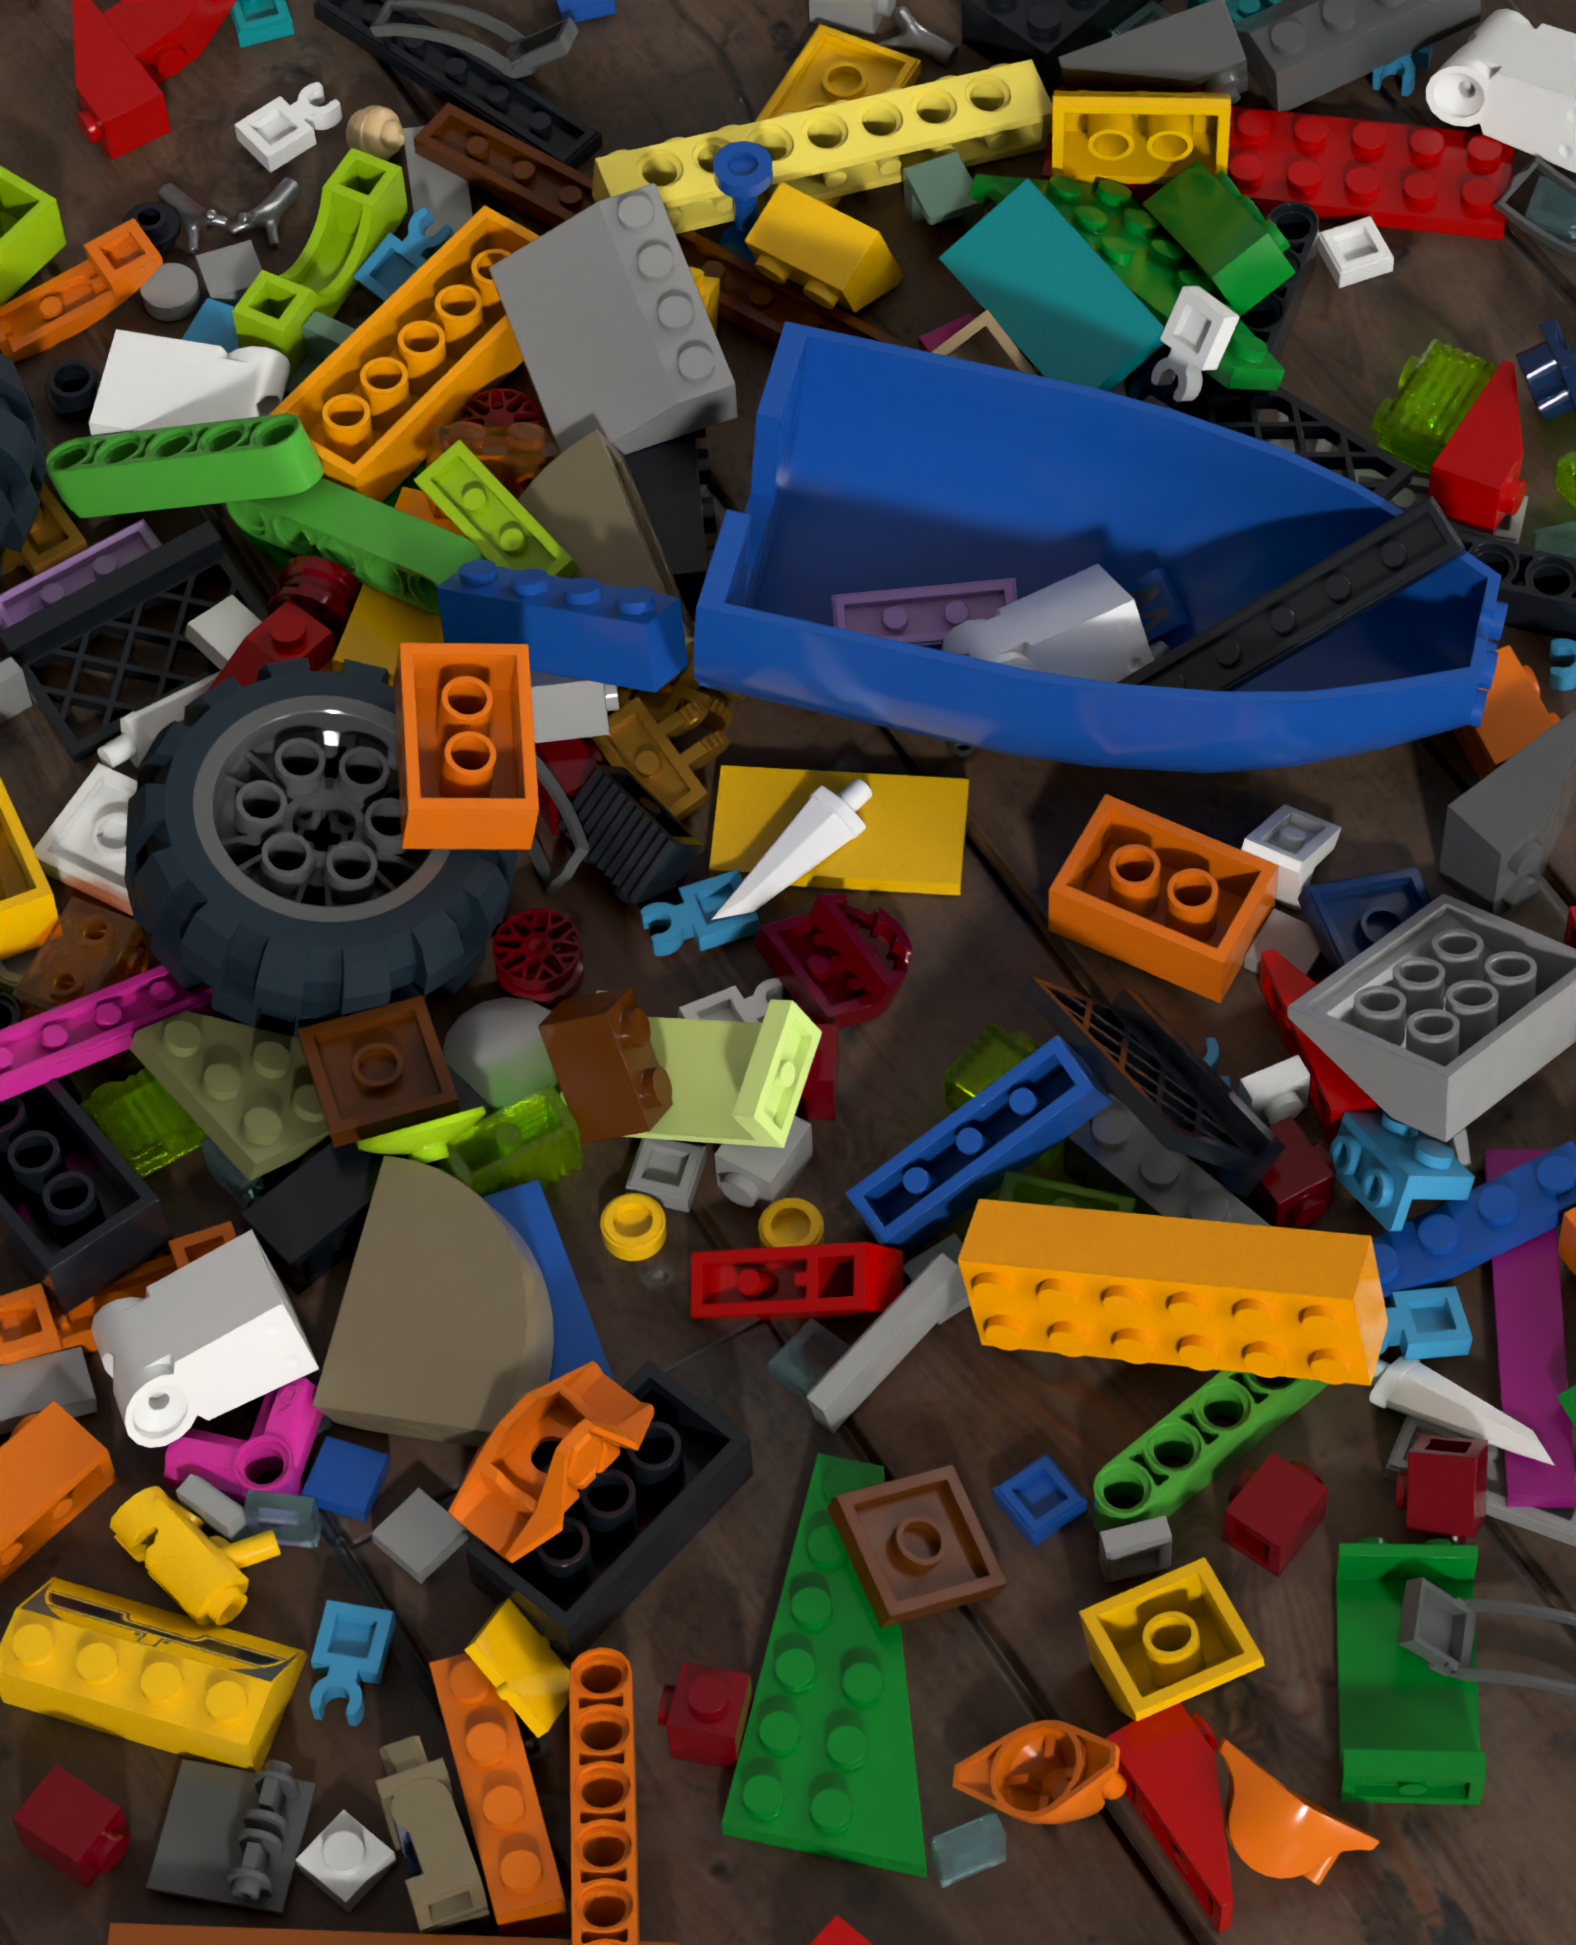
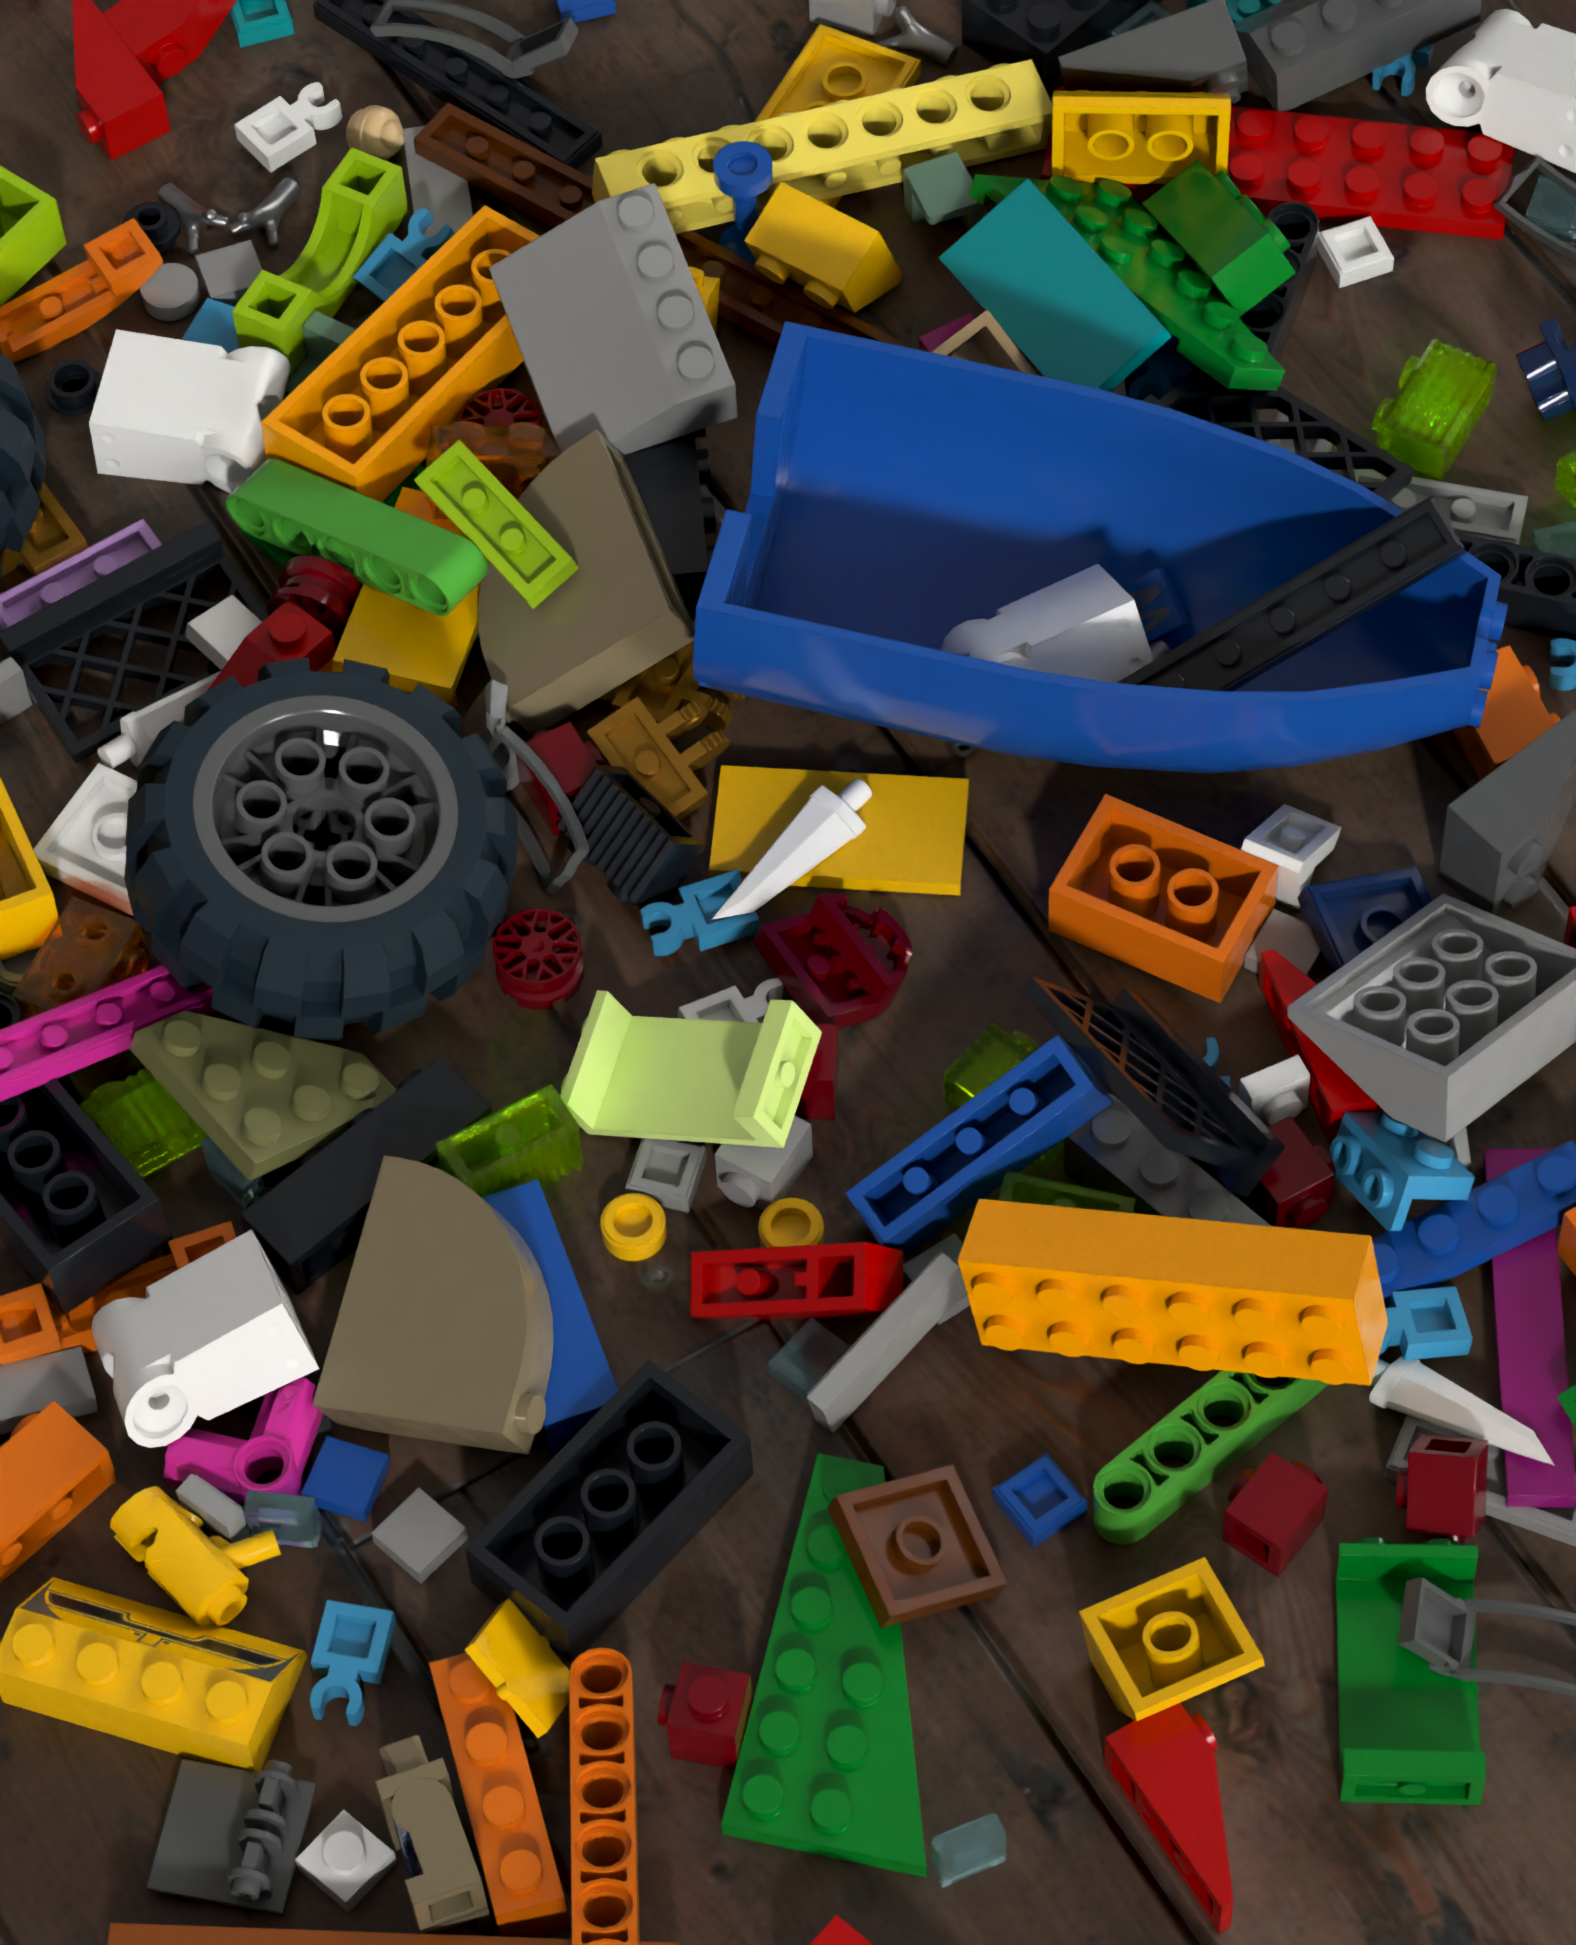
dark red brick [11,1764,131,1889] -> none
bright green beam [46,414,324,518] -> none
reddish brown plate [297,995,460,1148] -> none
lime dish [356,1106,486,1164] -> none
orange brick [394,643,539,850] -> none
blue brick [436,560,688,693] -> none
light grey dish [442,997,558,1117] -> none
orange piece [447,1361,655,1563] -> none
light grey brick [530,670,620,743] -> none
reddish brown brick [538,986,673,1144] -> none
lavender tile [831,578,1018,650] -> none
orange hat [952,1720,1127,1824] -> none
light grey tile [1098,1515,1172,1583] -> none
white plate [1151,286,1240,402] -> none
orange hat [1218,1737,1380,1885] -> none
red slope [1427,360,1527,535] -> none

